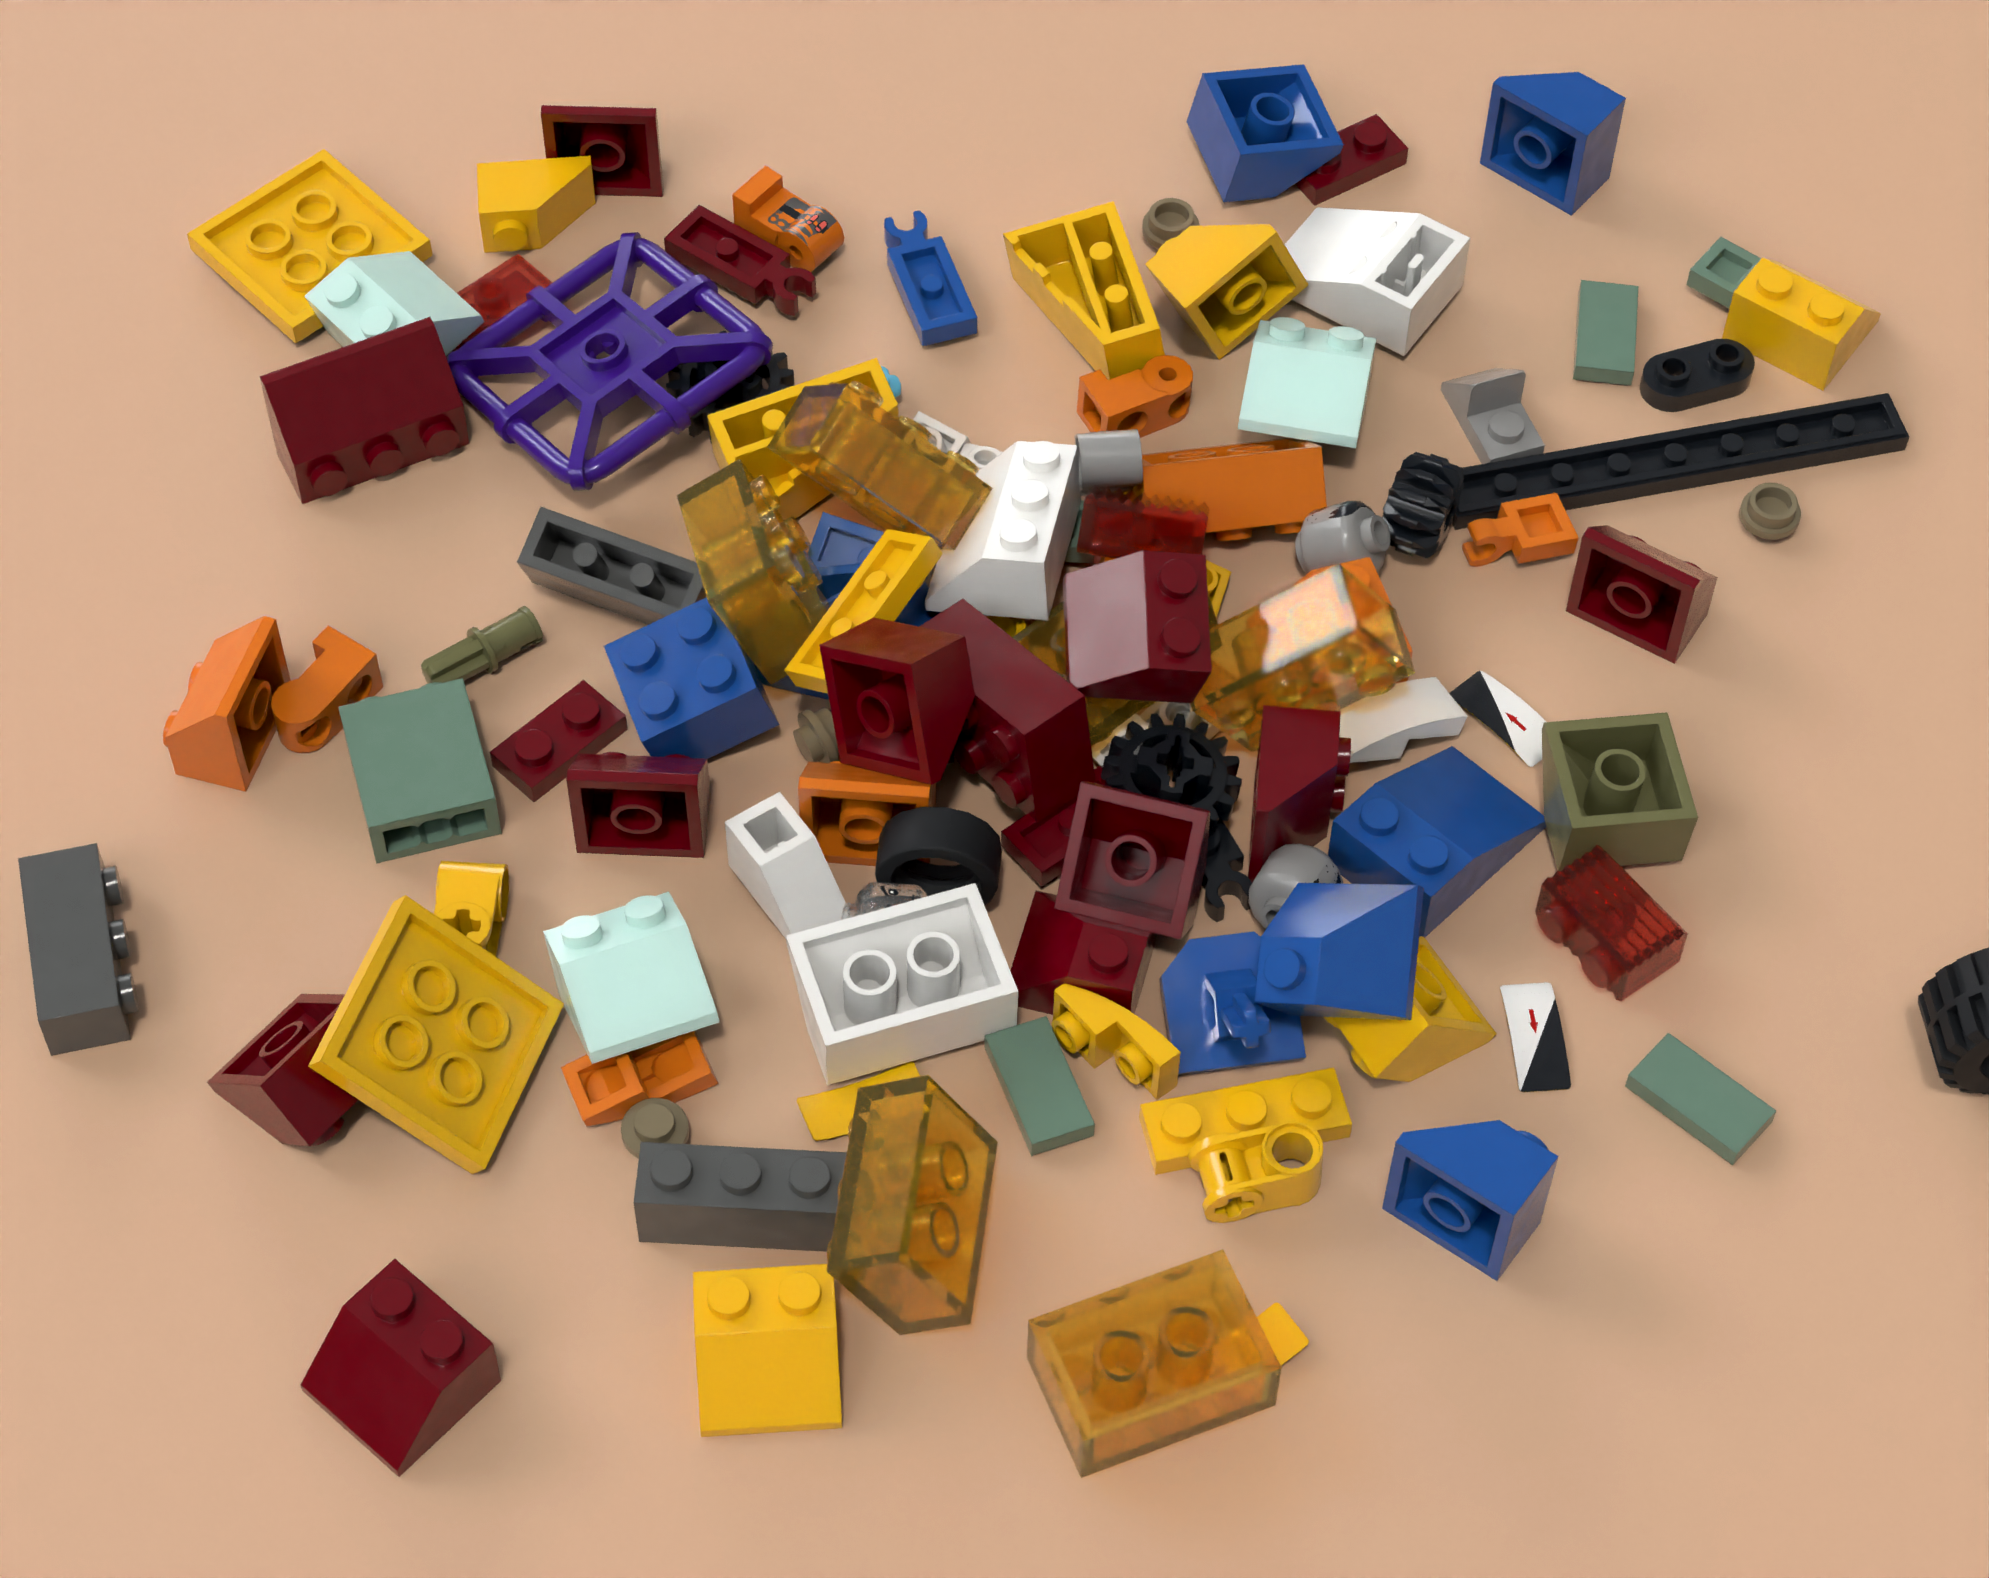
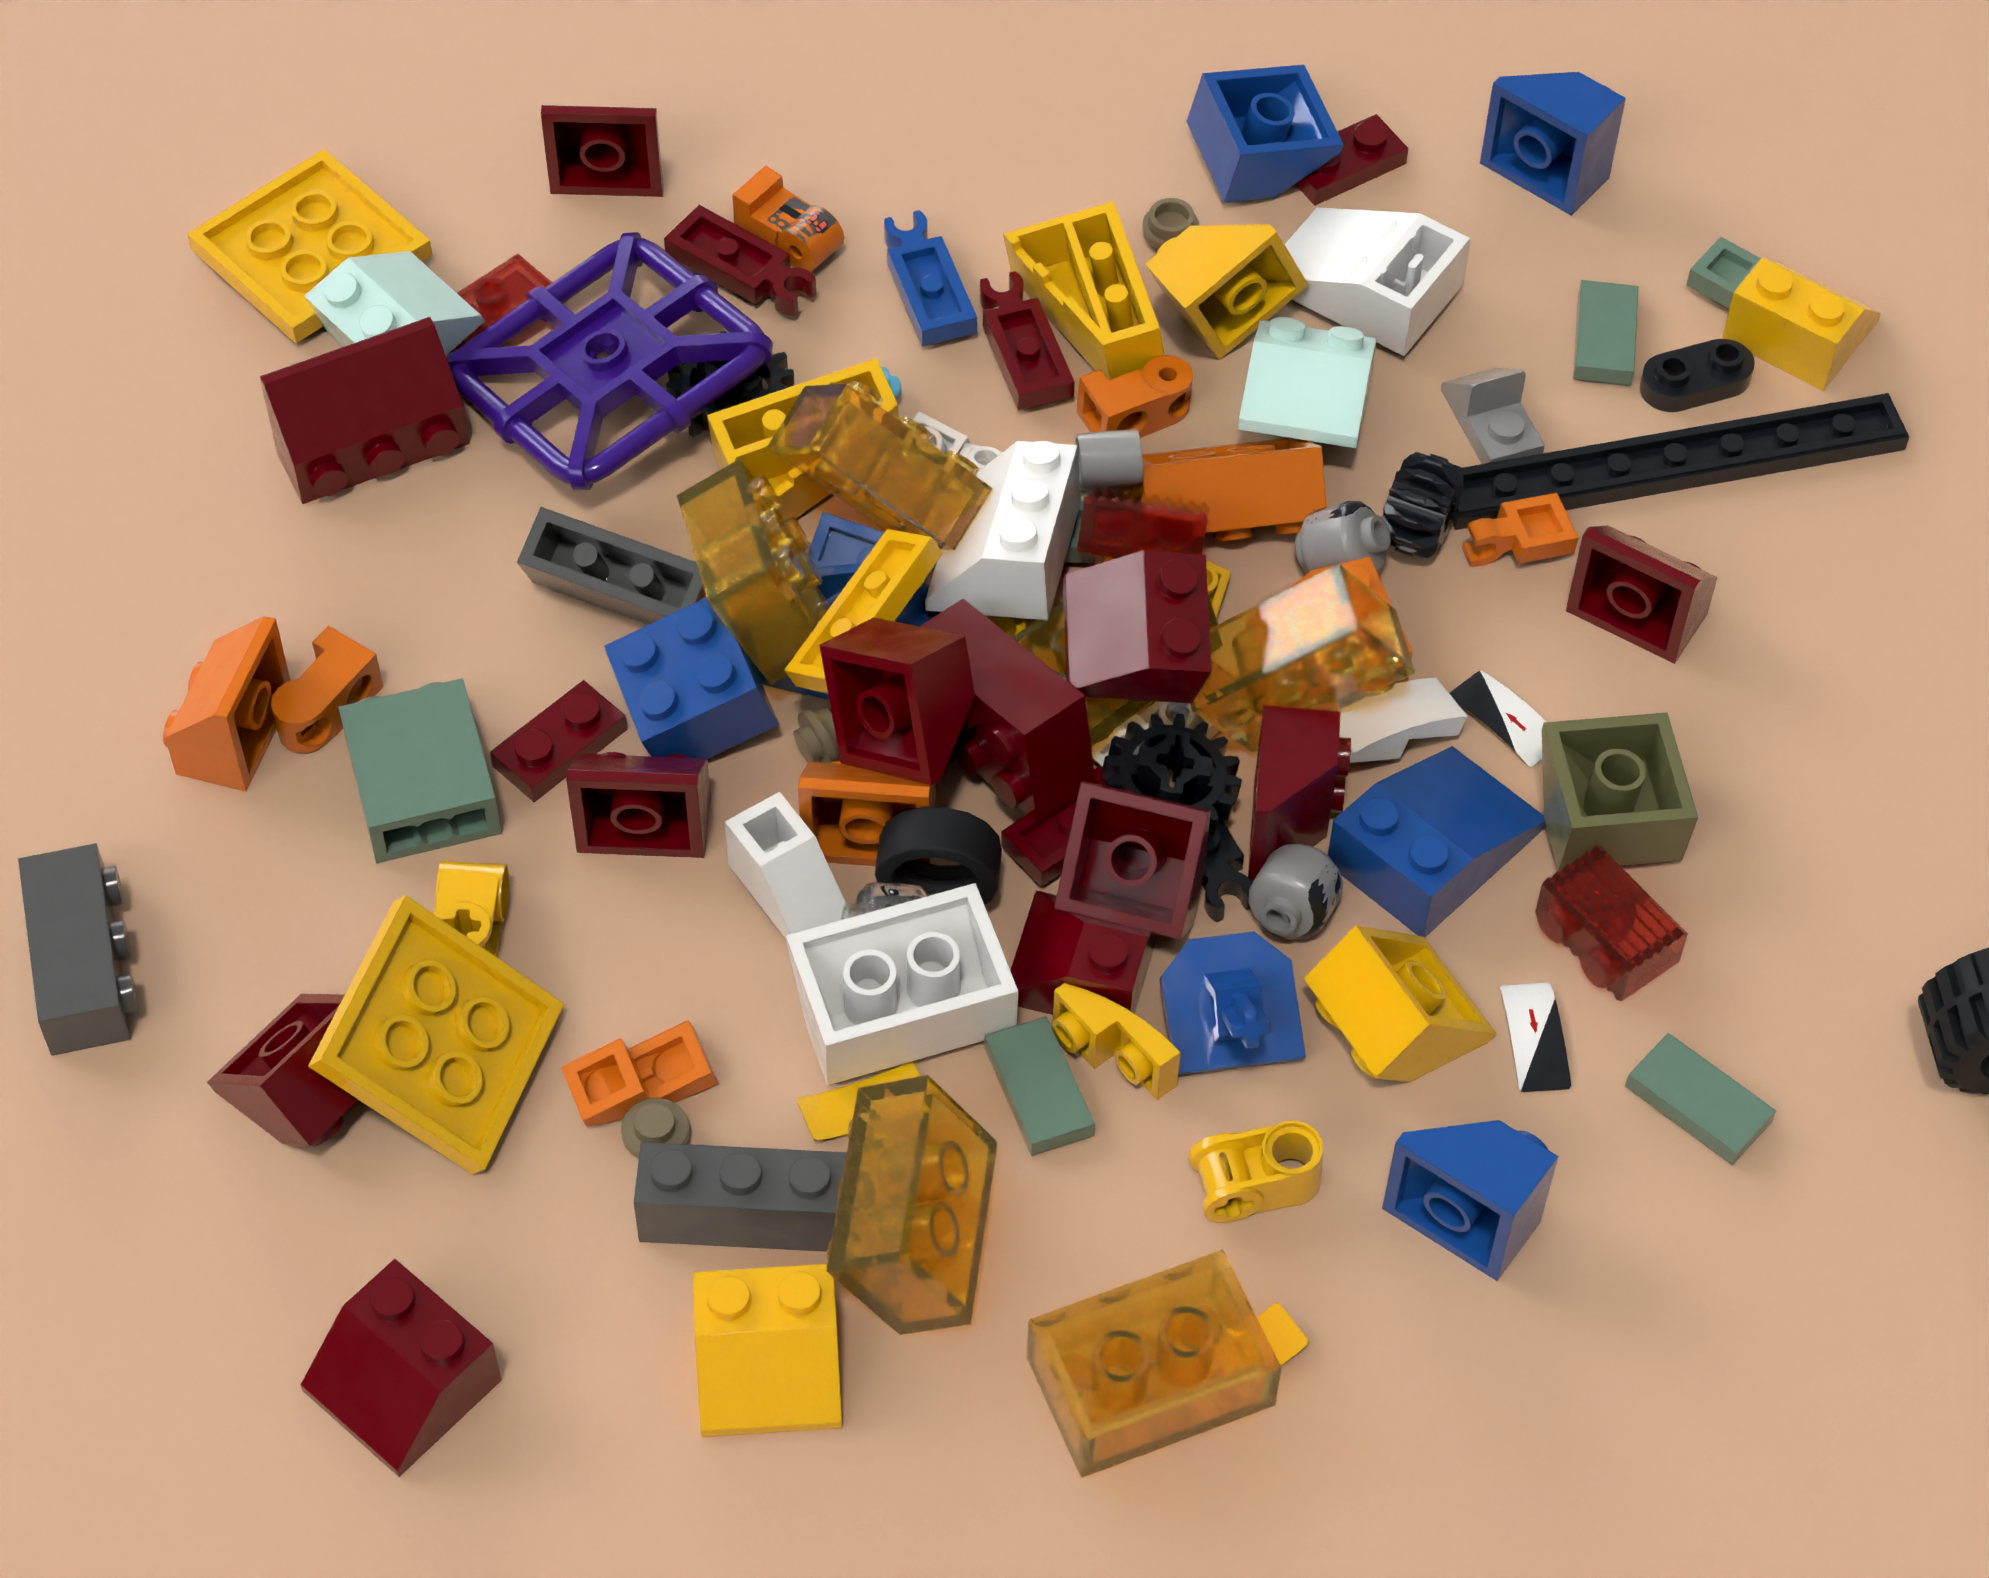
olive axle [421,606,543,684] -> none
yellow slope [477,155,596,253] -> none
light aqua slope [543,892,719,1064] -> none
yellow plate [1139,1067,1352,1175] -> none
blue slope [1254,883,1424,1020] -> none
dark tan plate [1739,483,1801,540] -> none
none -> dark red plate [980,271,1075,410]

